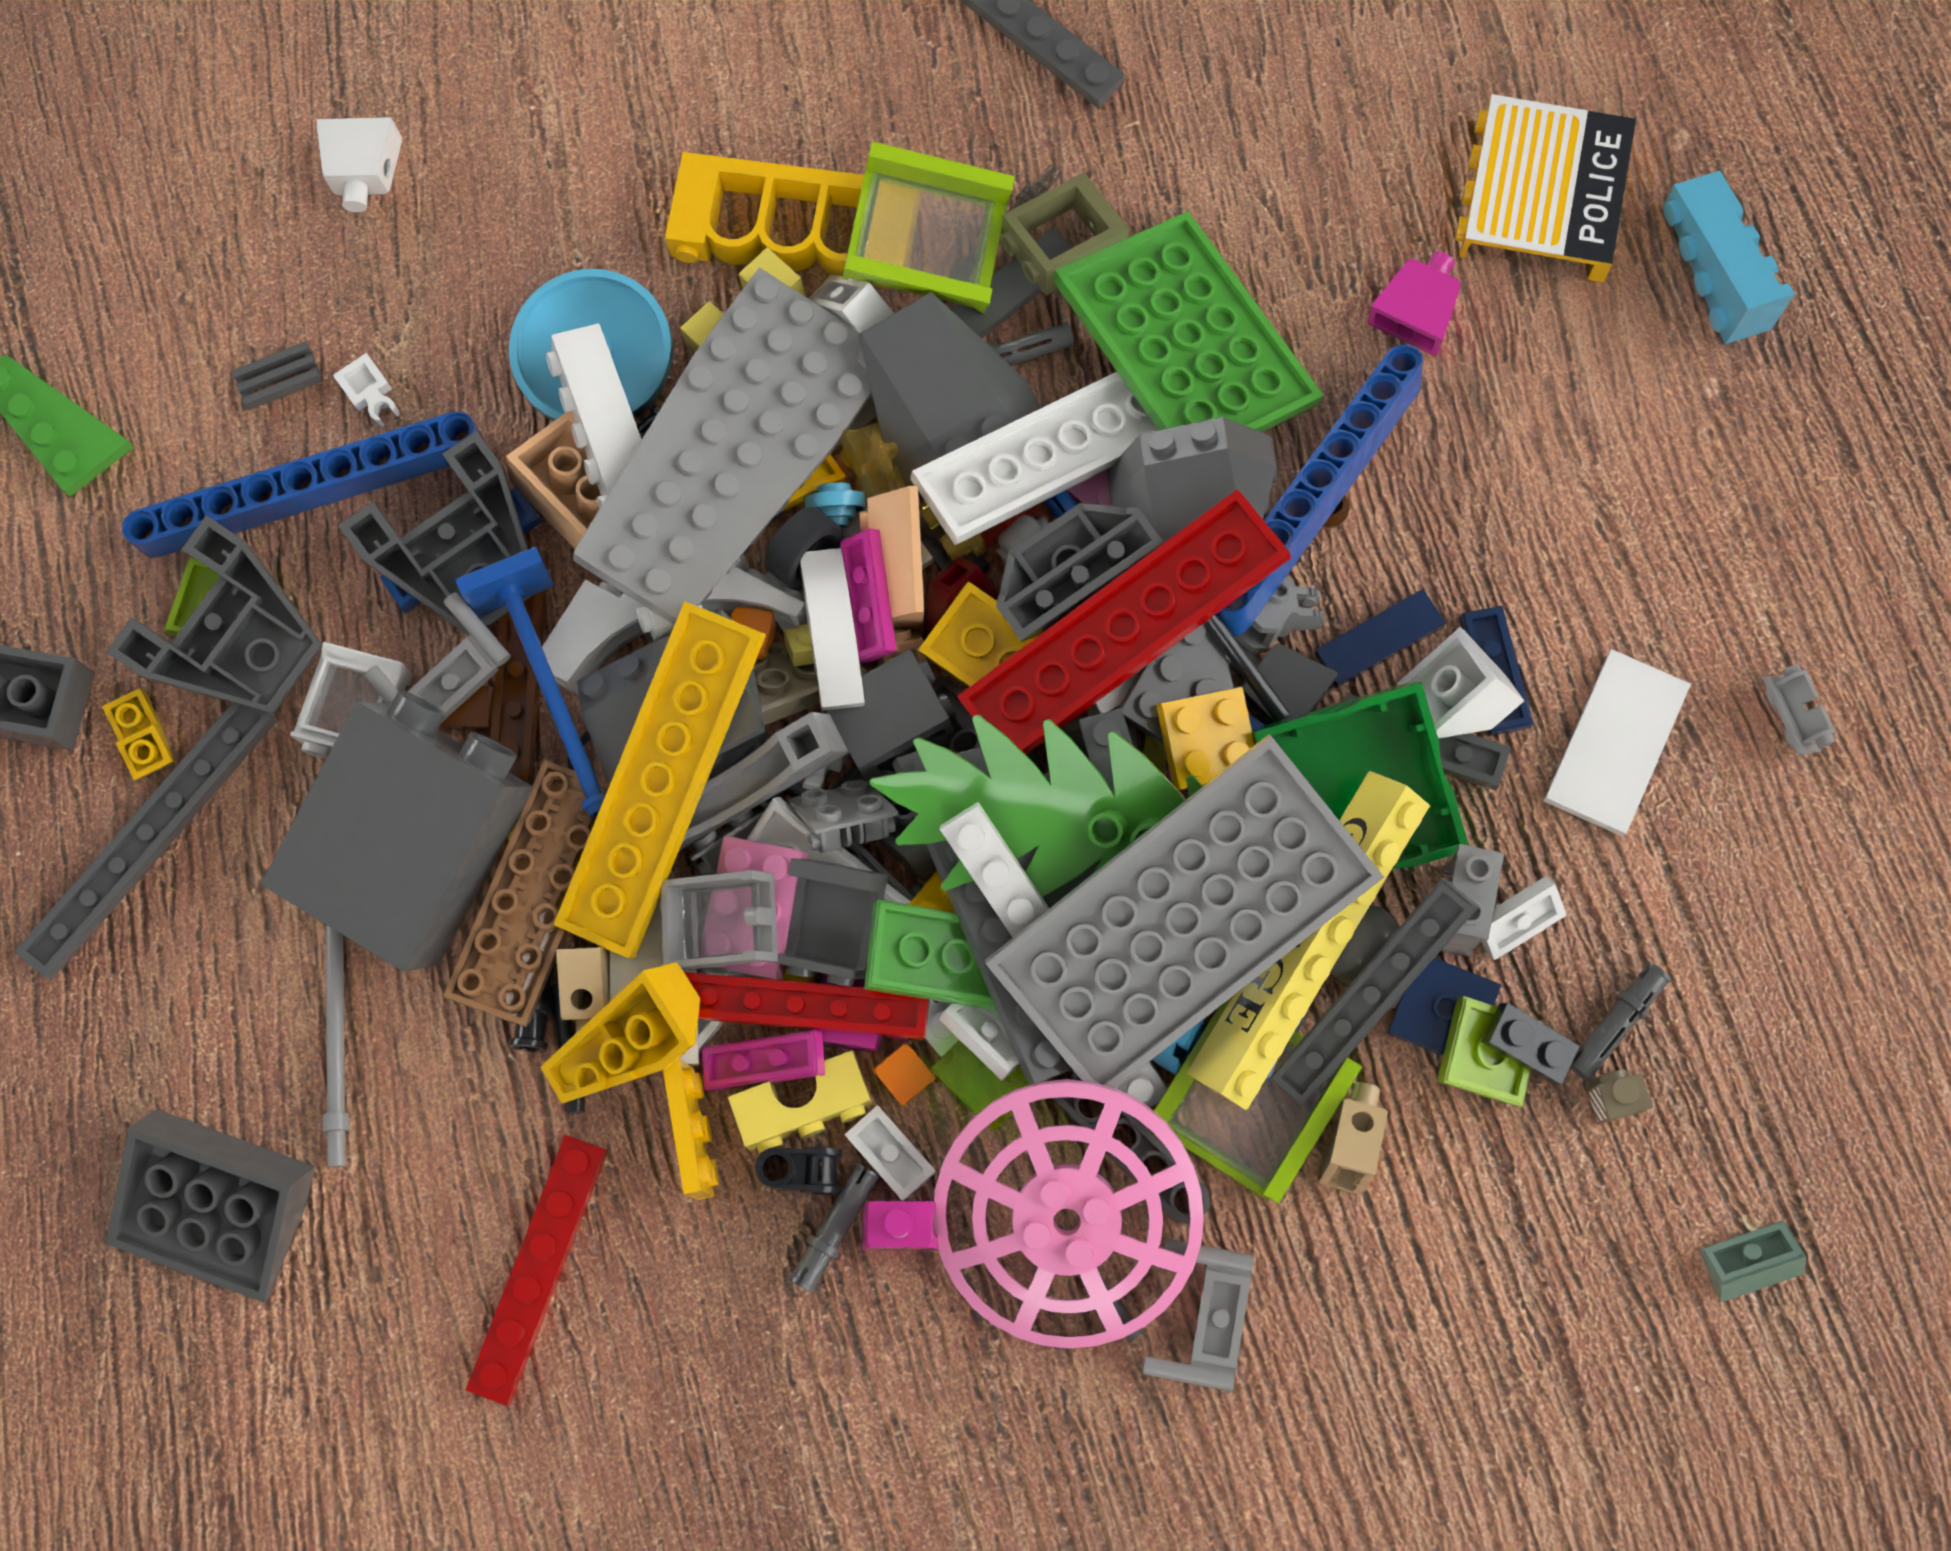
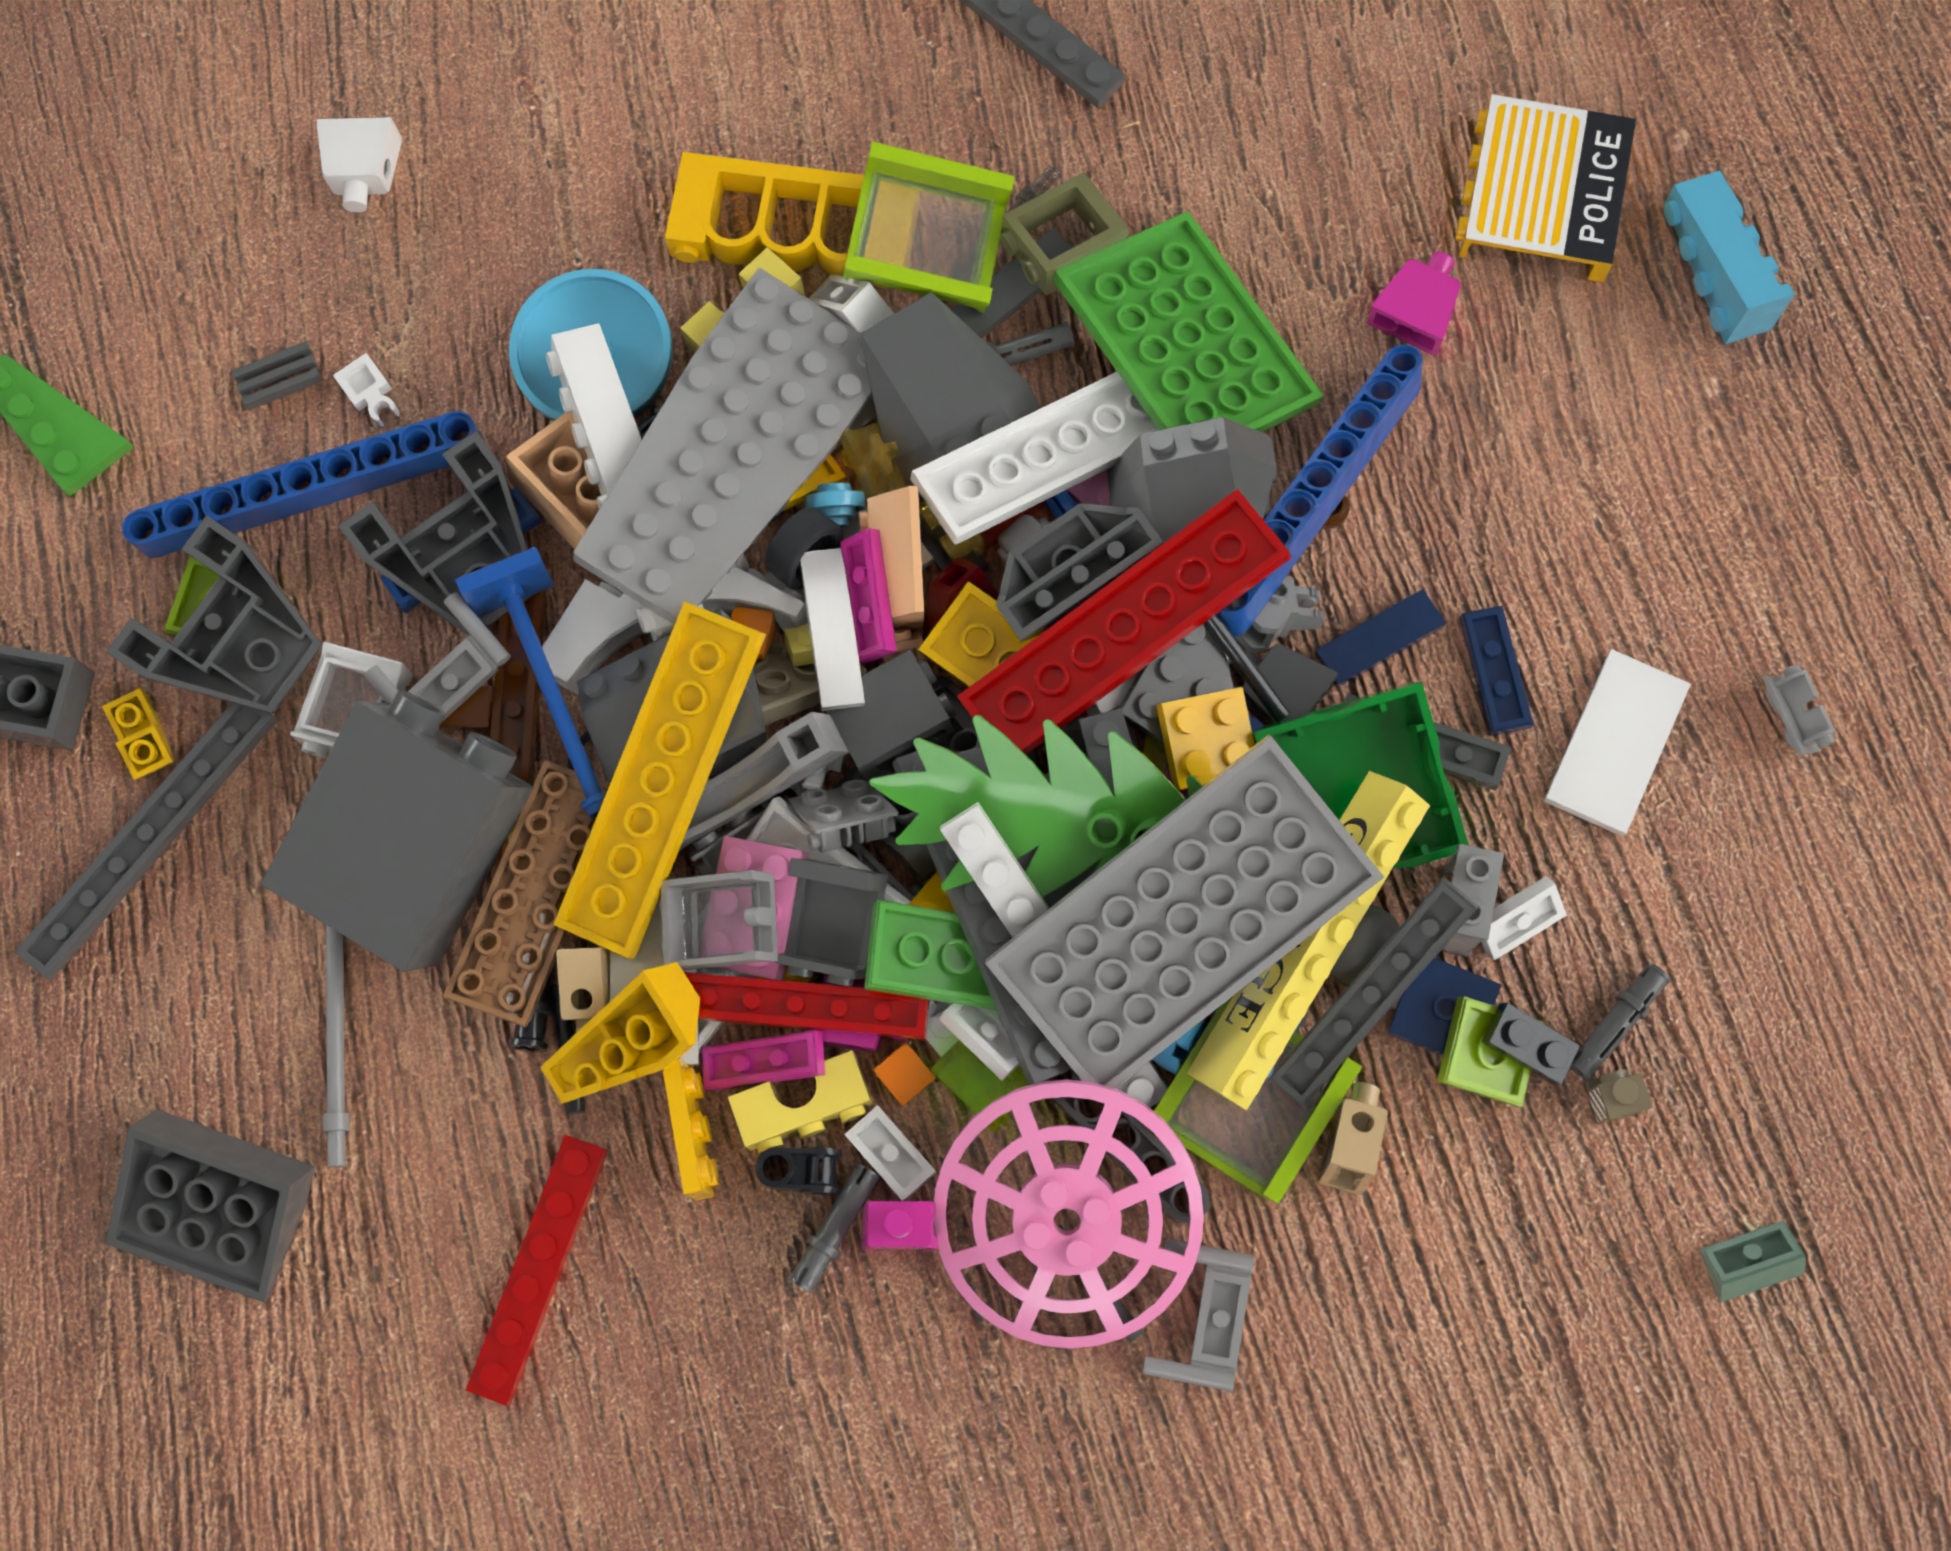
white slope [1397,627,1524,738] -> none

